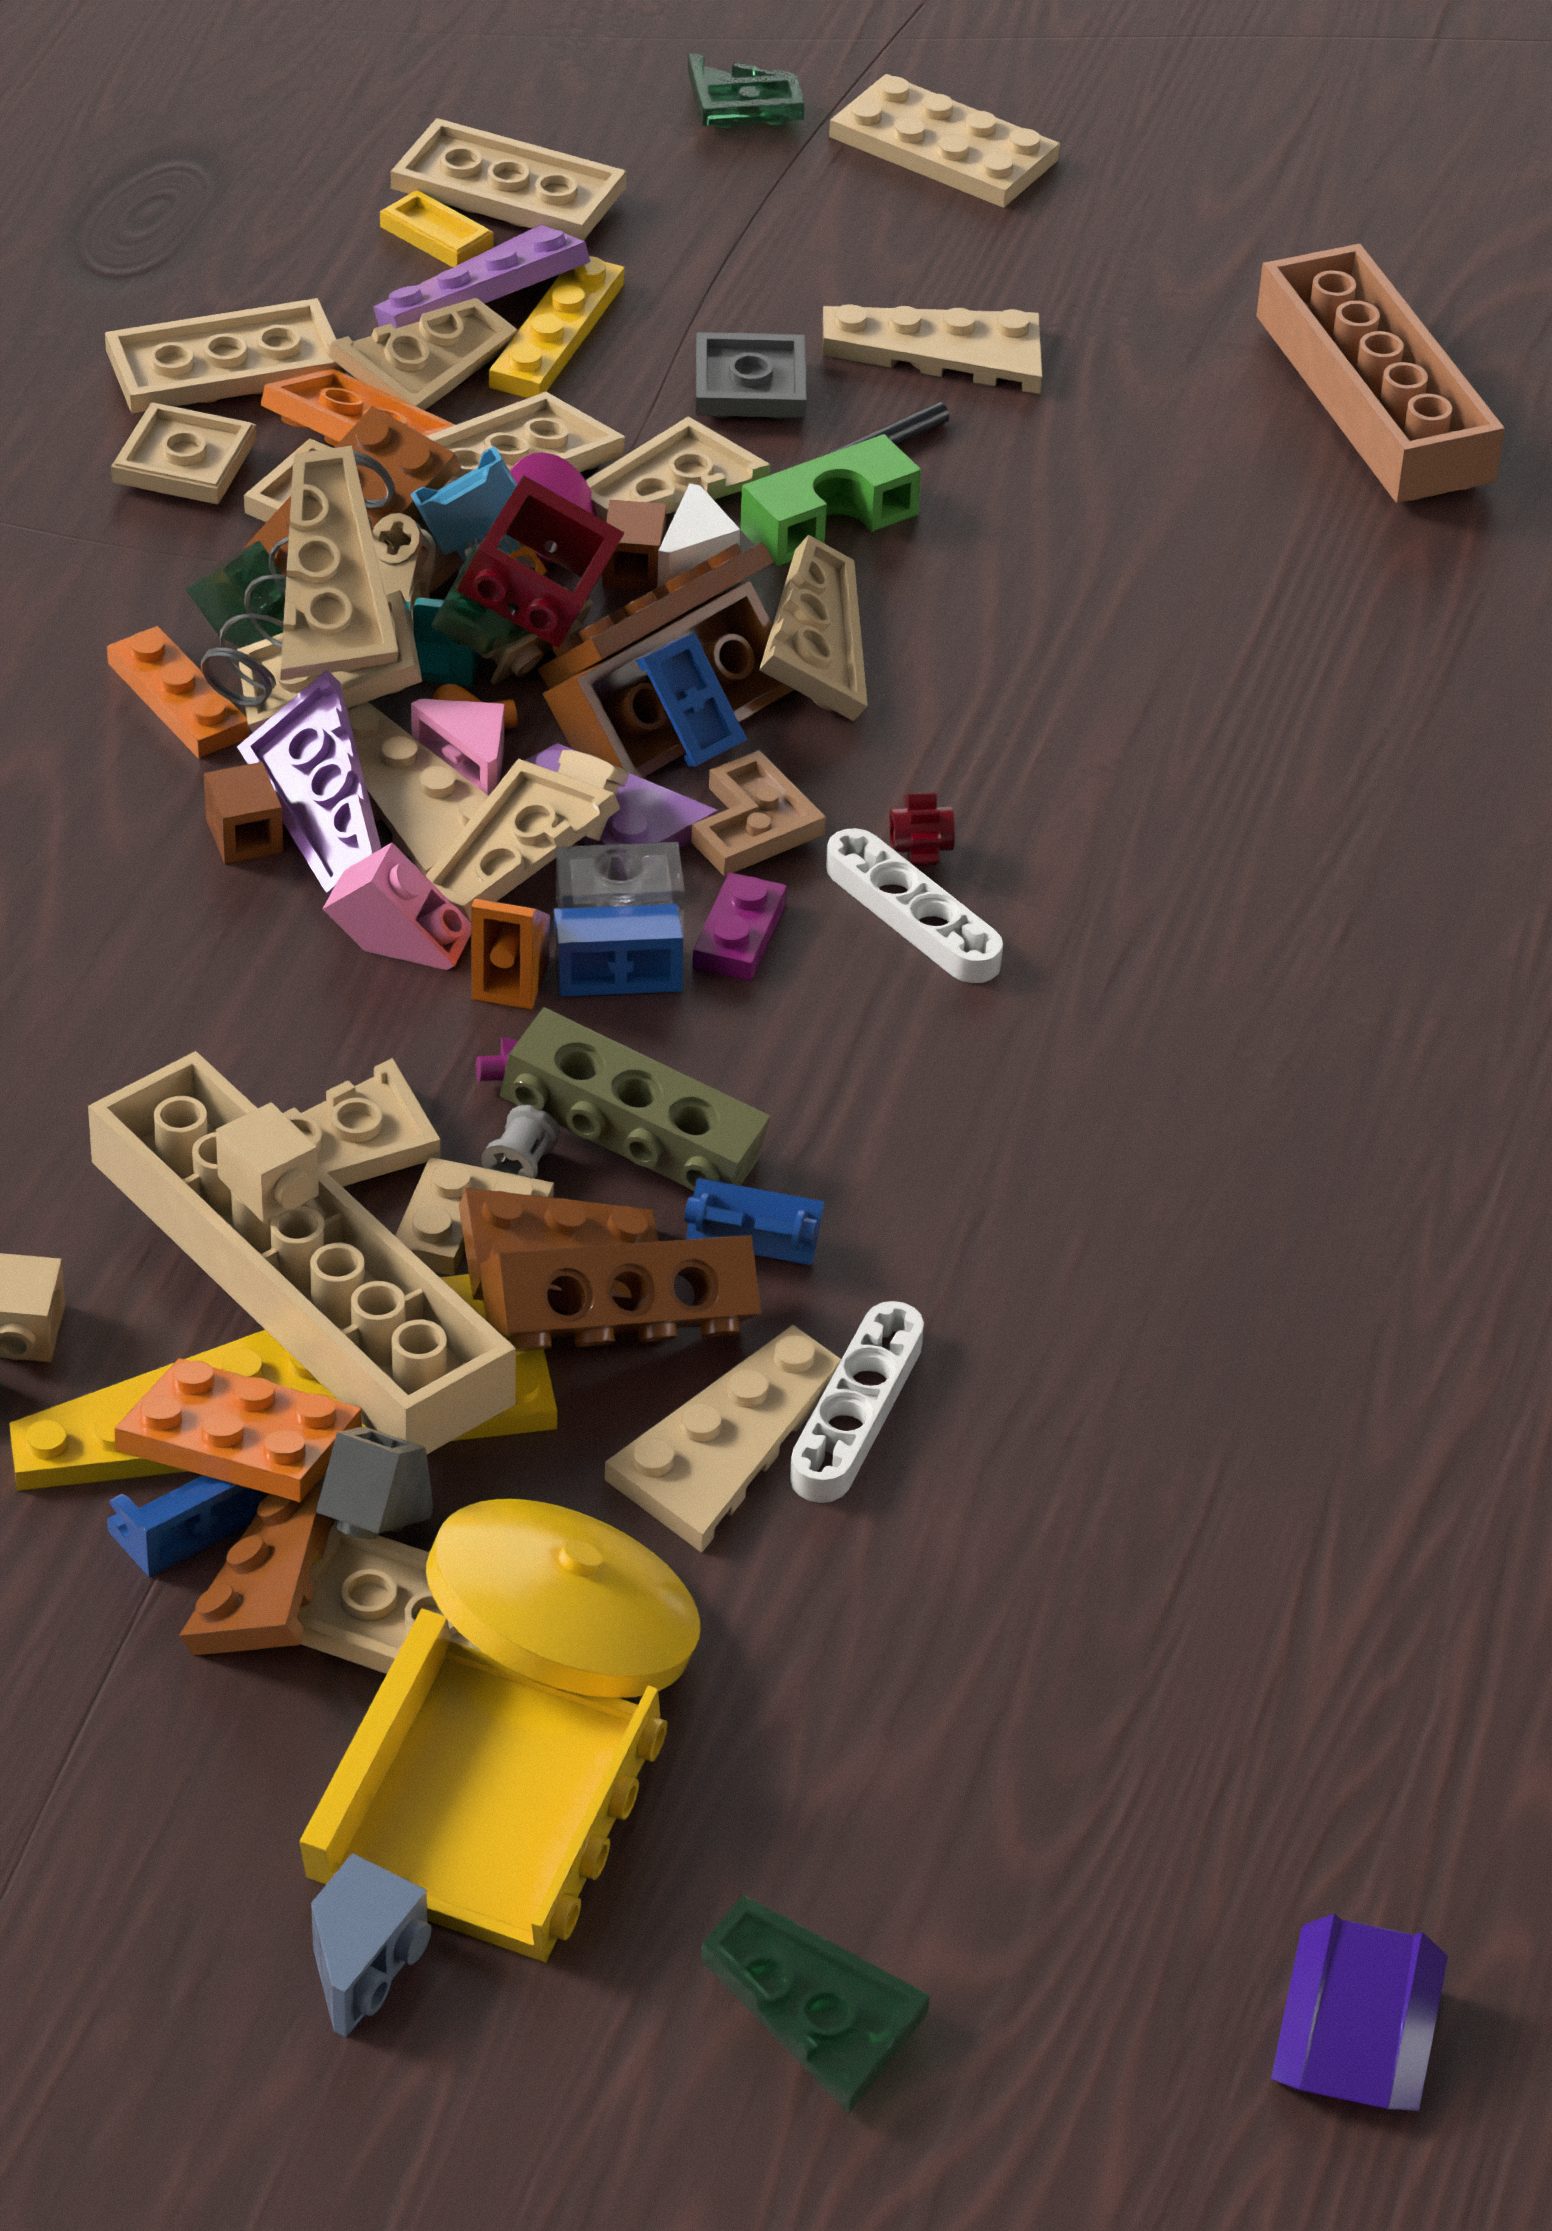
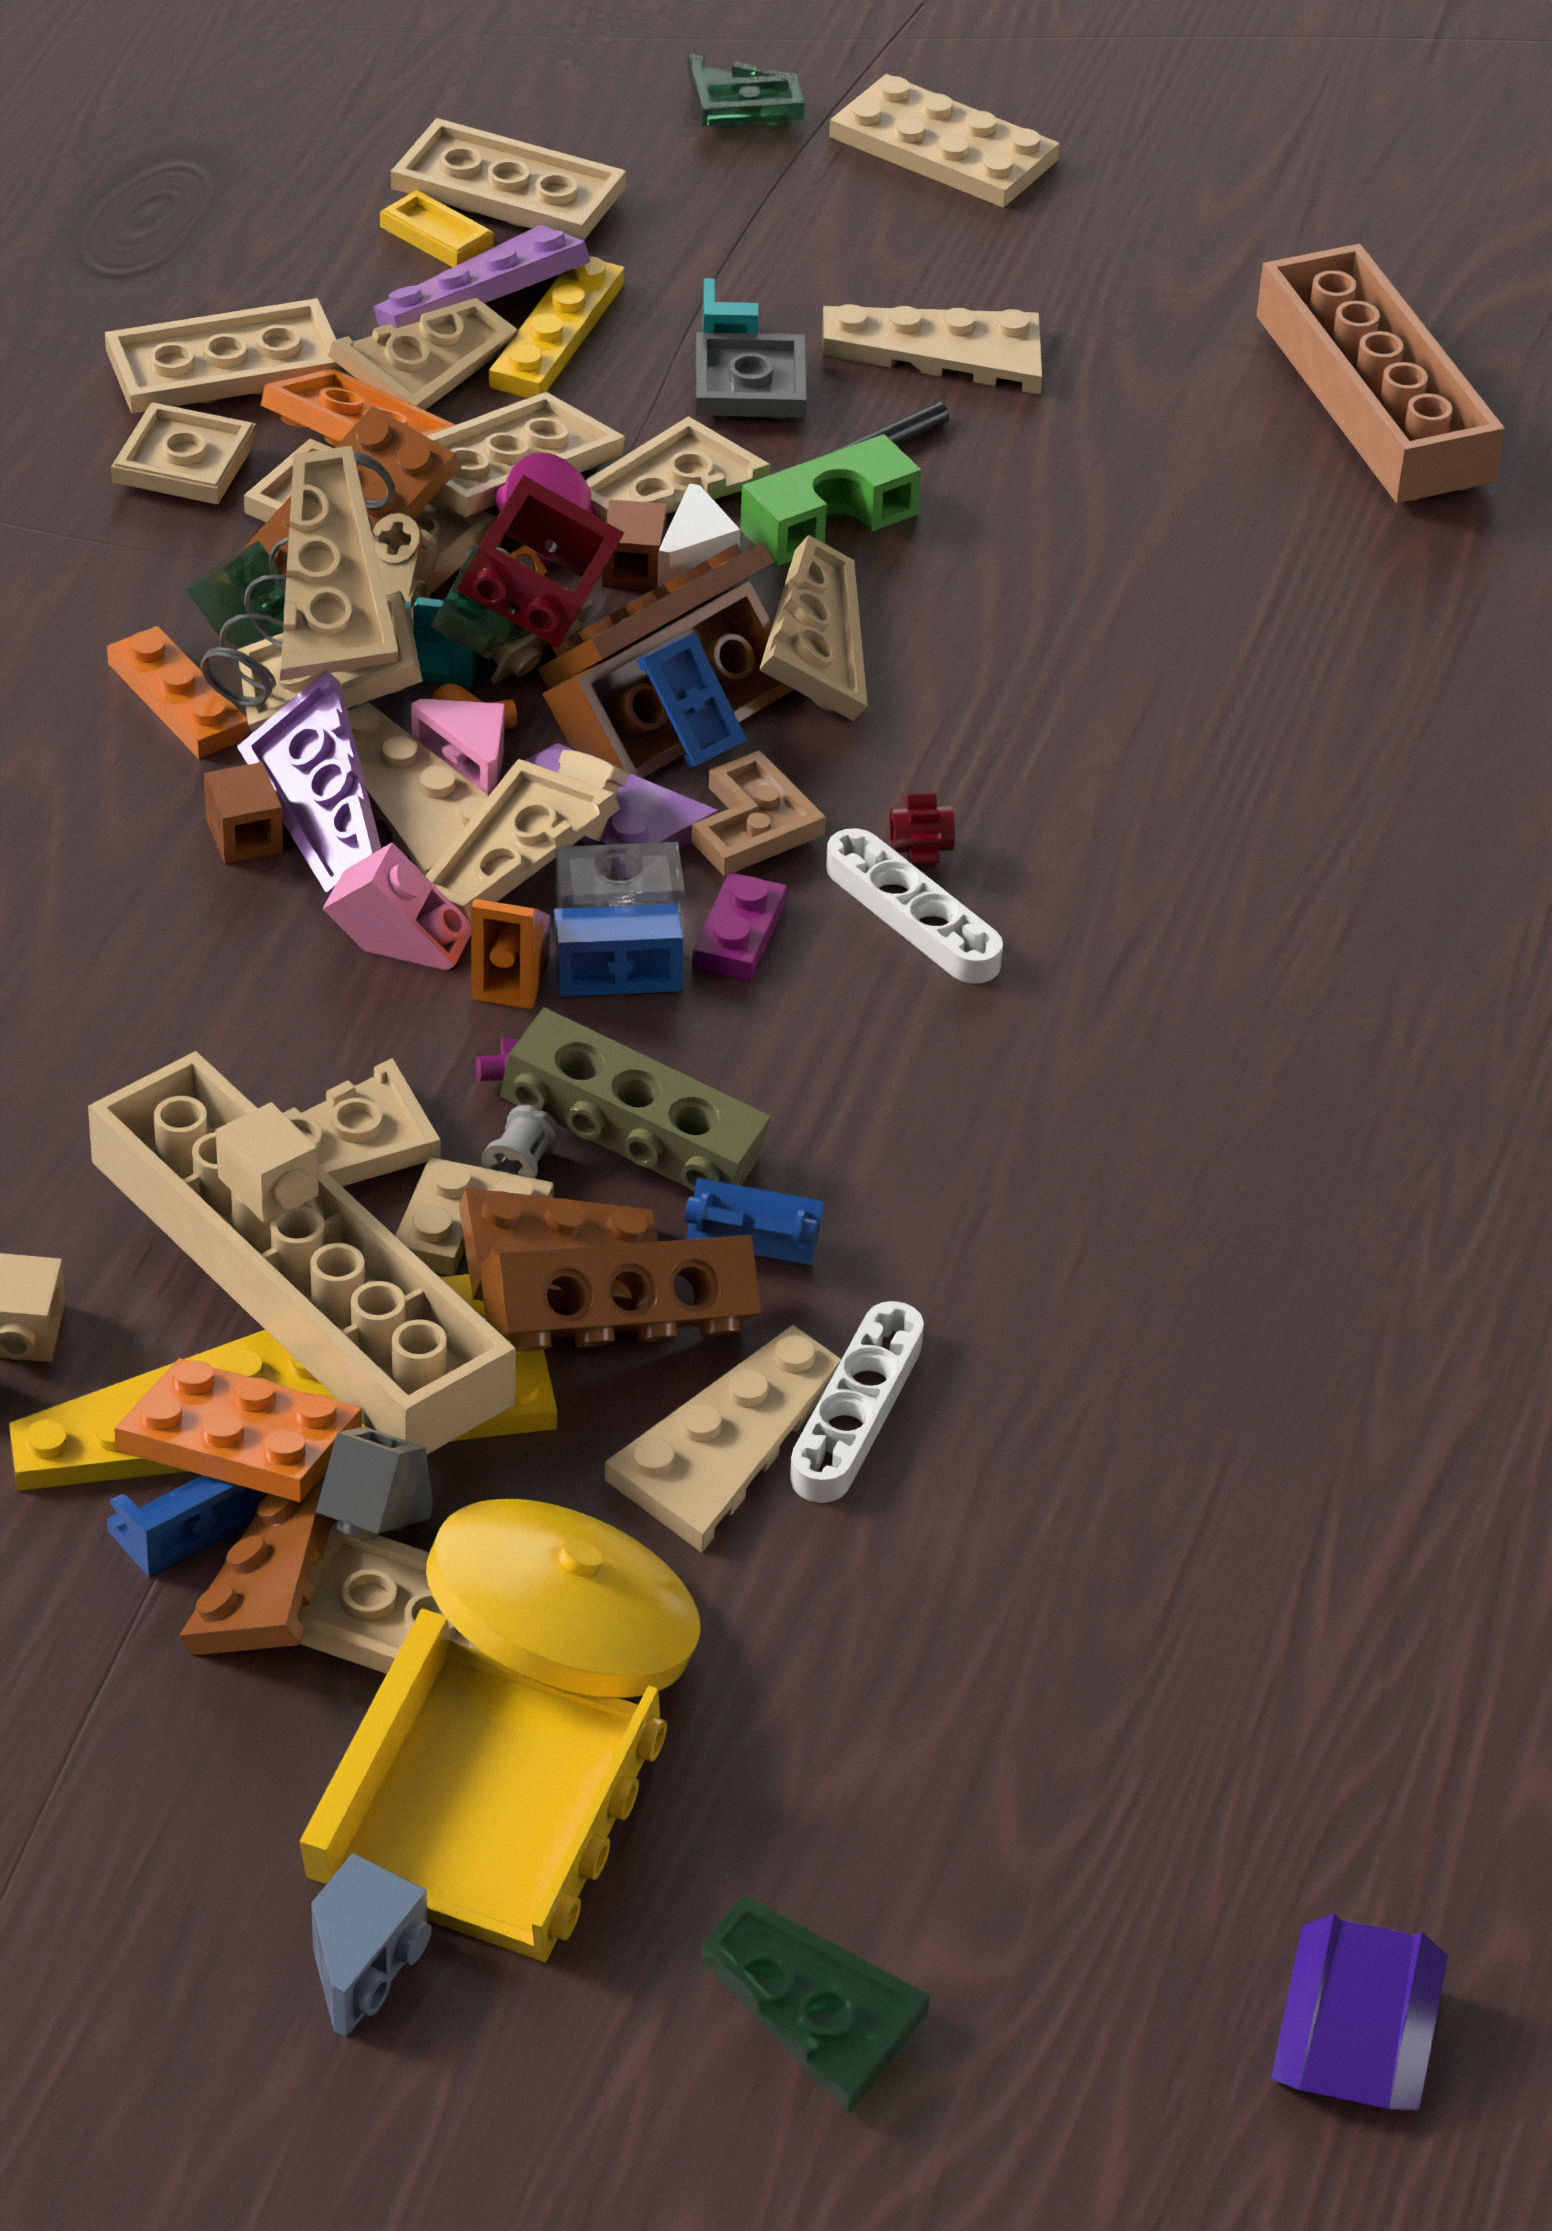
dark azure piece [411,446,524,564] -> none
none -> teal panel [702,278,758,334]

